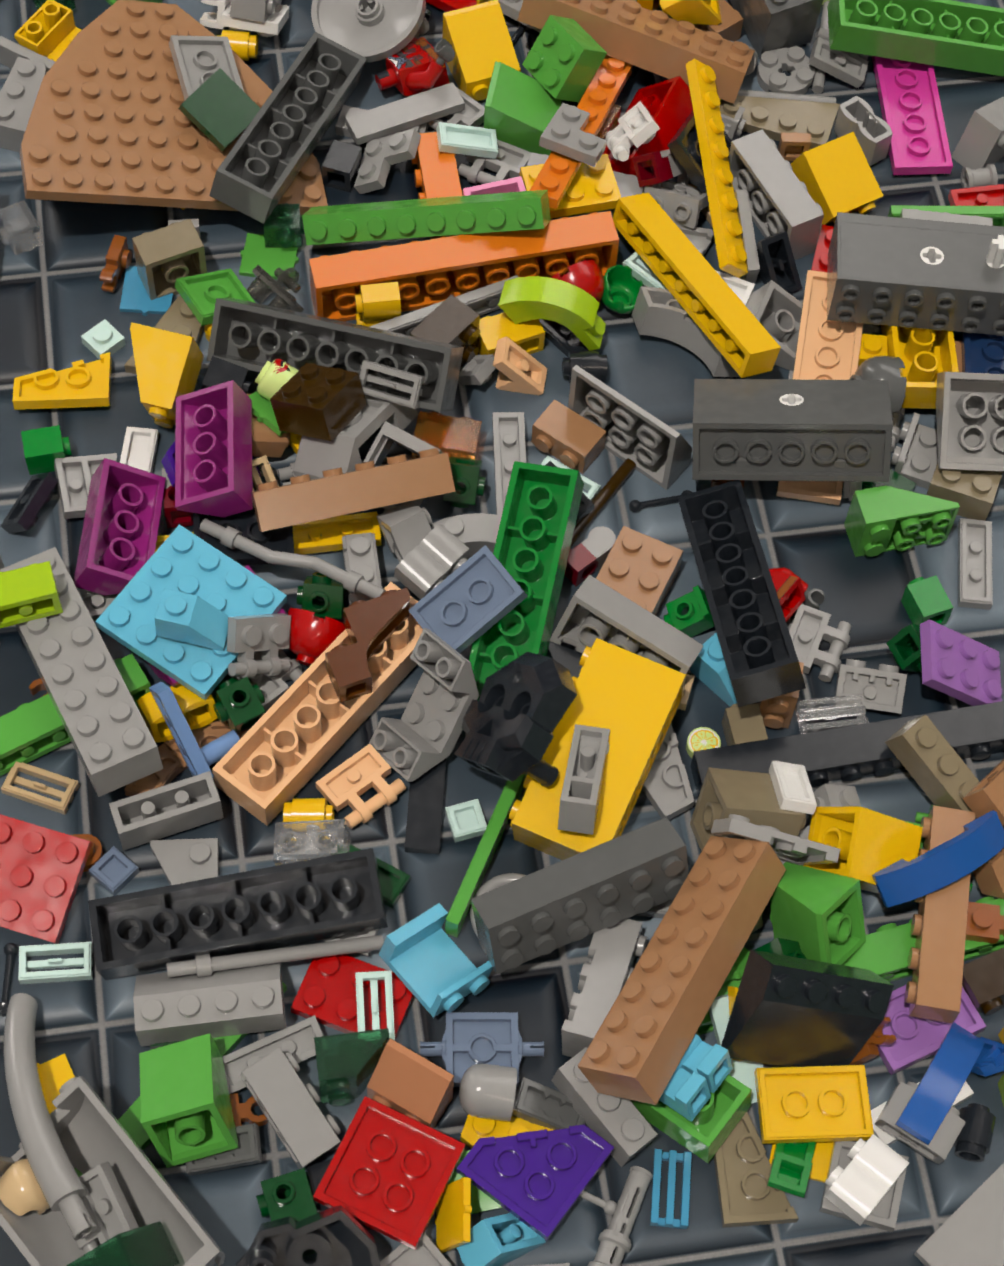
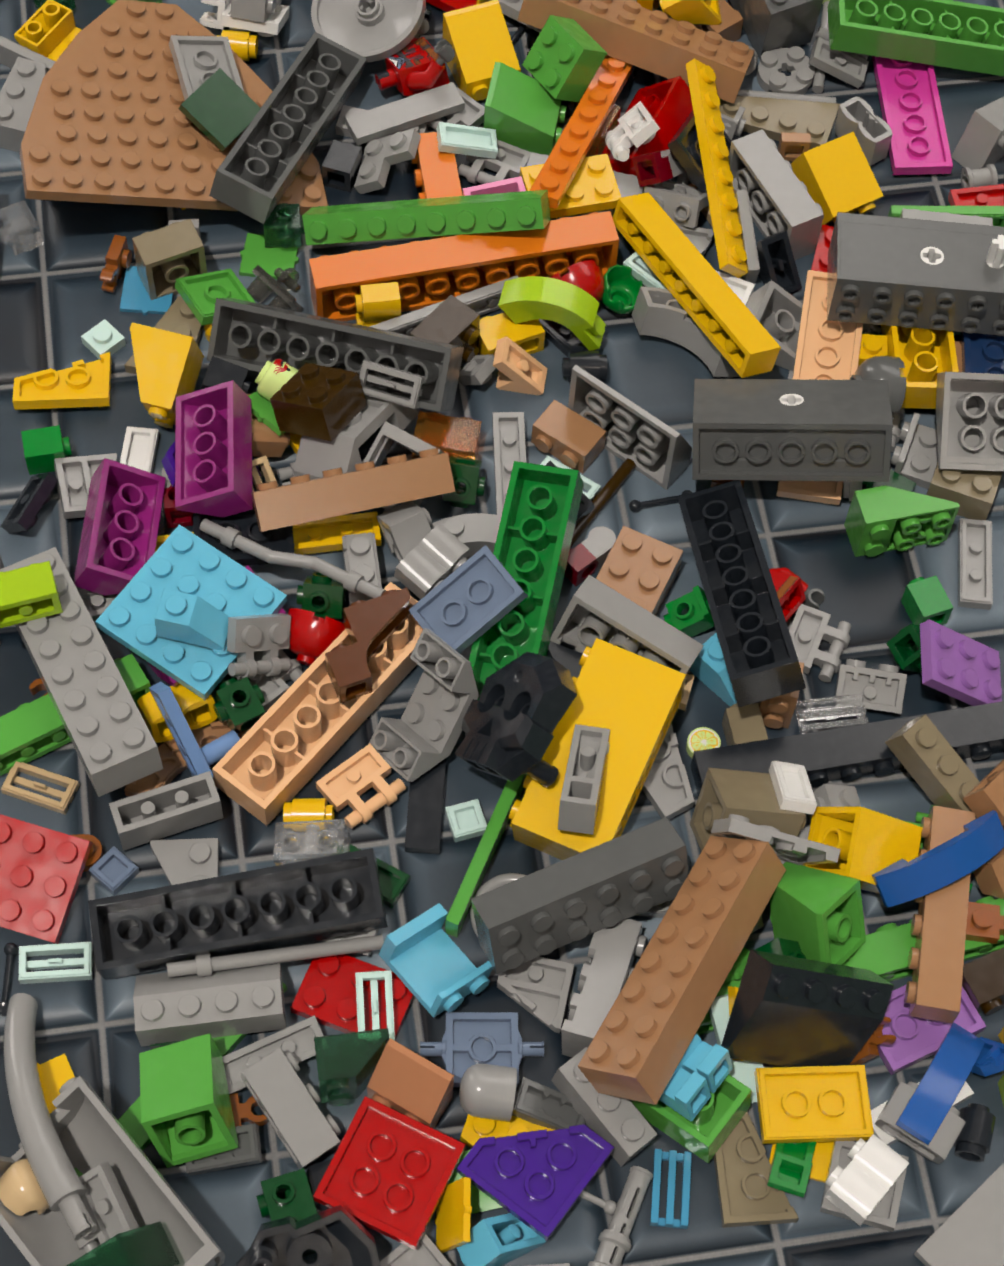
light grey plate [539,103,607,167] -> none
none -> light grey wing [497,957,574,1033]

